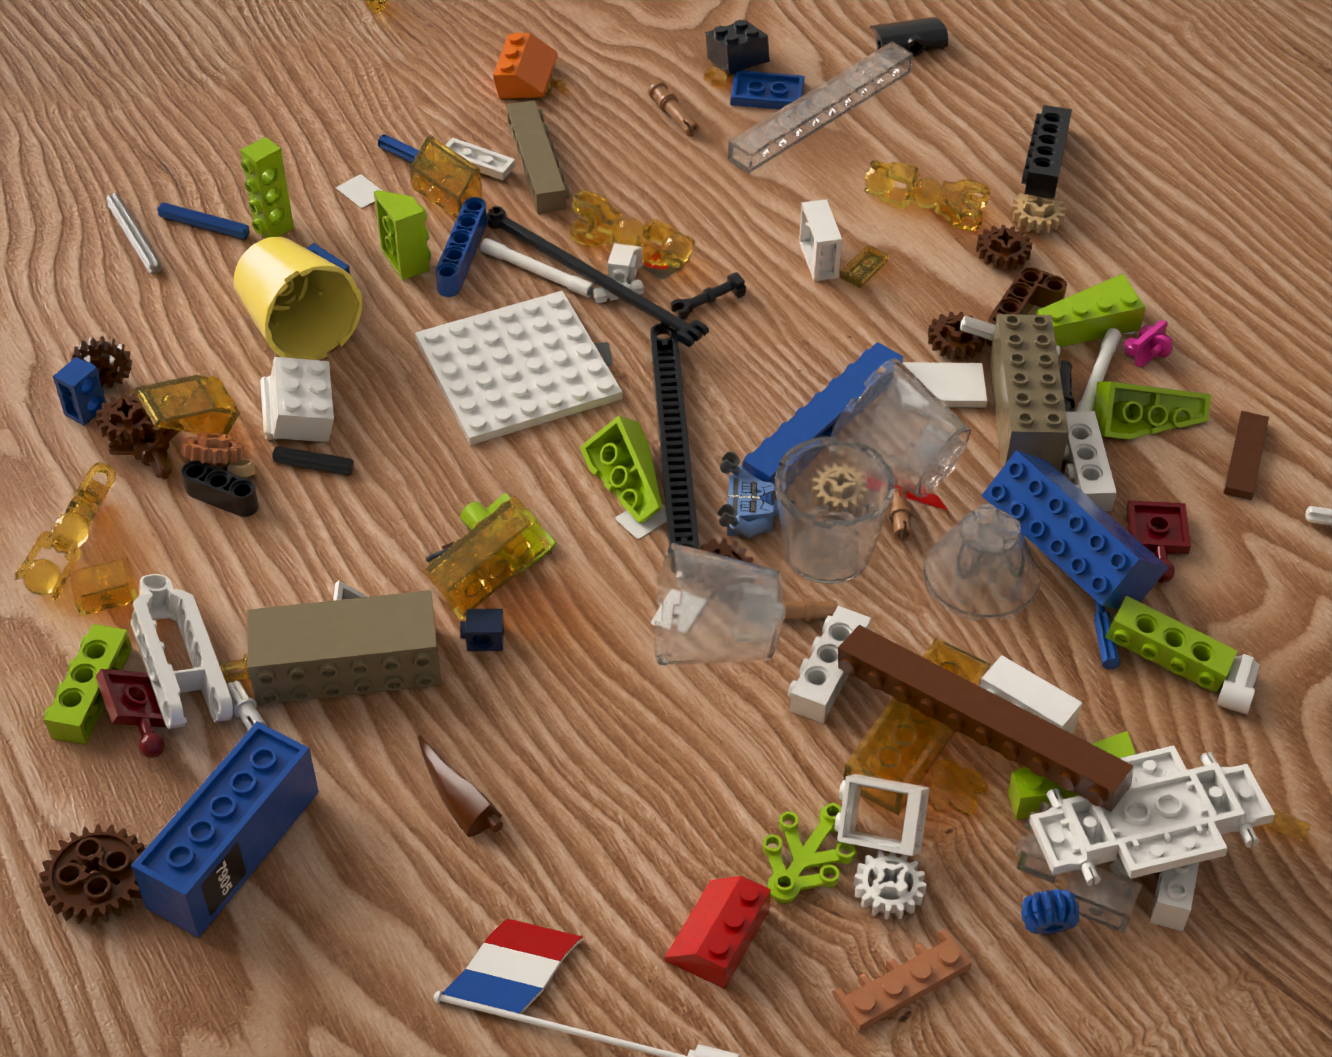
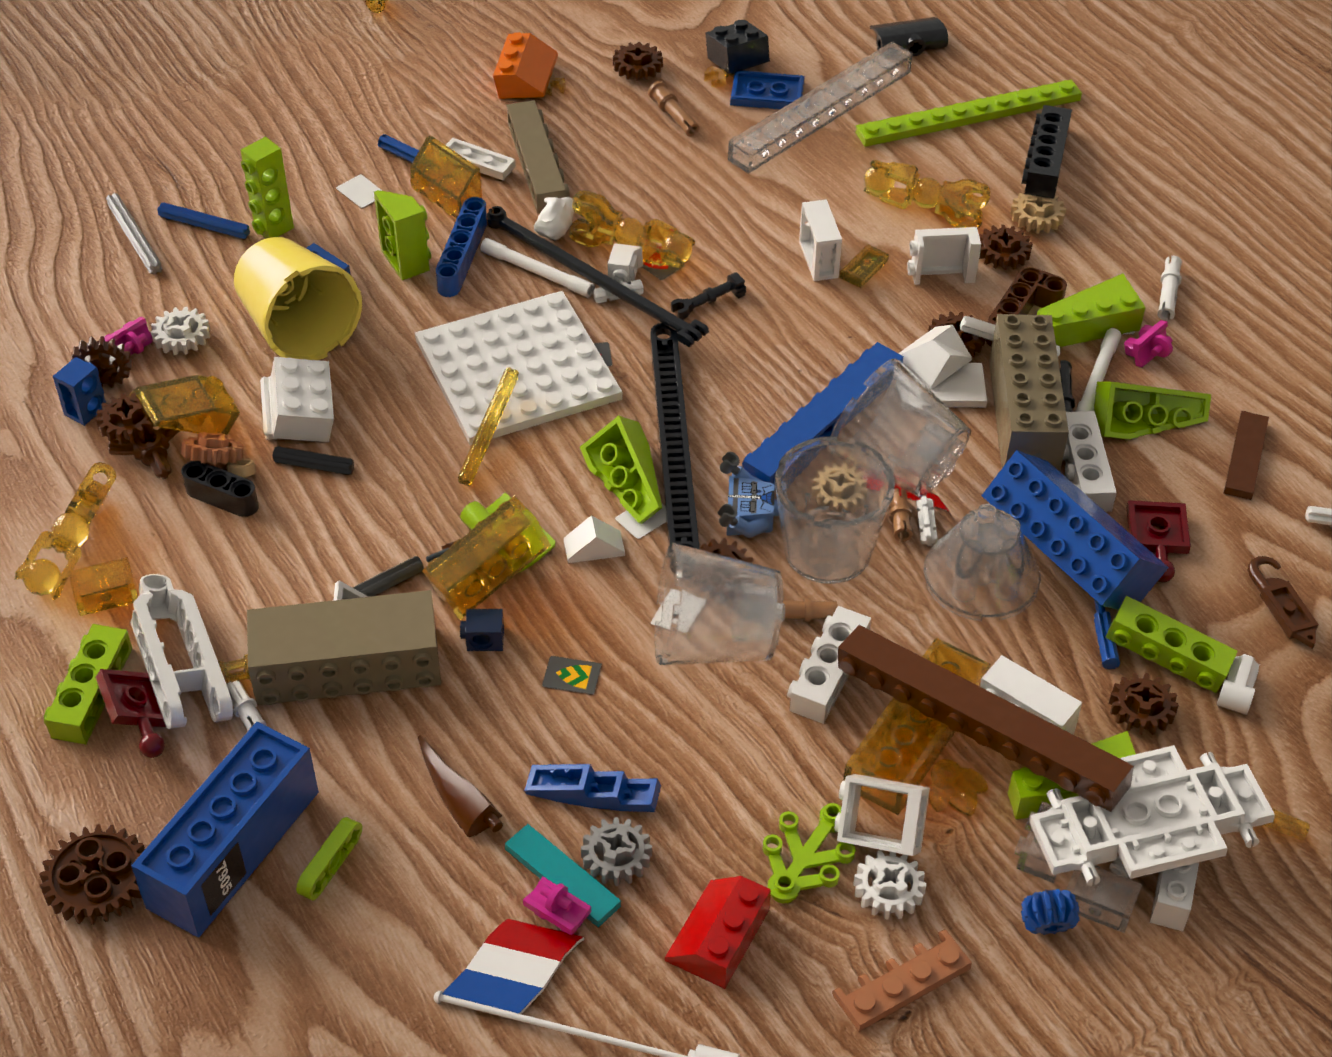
none -> dark pink hips [104,317,153,355]
none -> white gear [151,307,210,355]
none -> lime beam [296,817,362,901]
none -> dark grey axle [352,556,424,597]
none -> clear yellow axle [458,367,519,486]
none -> teal tile [505,824,621,928]
none -> dark pink hips [523,877,592,936]
none -> blue slope [524,764,661,812]
none -> white hair [534,197,575,241]
none -> dark grey sticker [542,656,602,695]
none -> white slope [564,515,625,563]
none -> light grey gear [581,817,652,886]
none -> reddish brown gear [613,42,663,81]
none -> lime plate [855,79,1082,147]
none -> white slope [898,325,972,390]
none -> white panel [907,227,981,285]
none -> white axle [916,496,938,546]
none -> reddish brown gear [1109,673,1179,735]
none -> white pin [1158,255,1182,321]
none -> reddish brown plate [1247,556,1319,649]

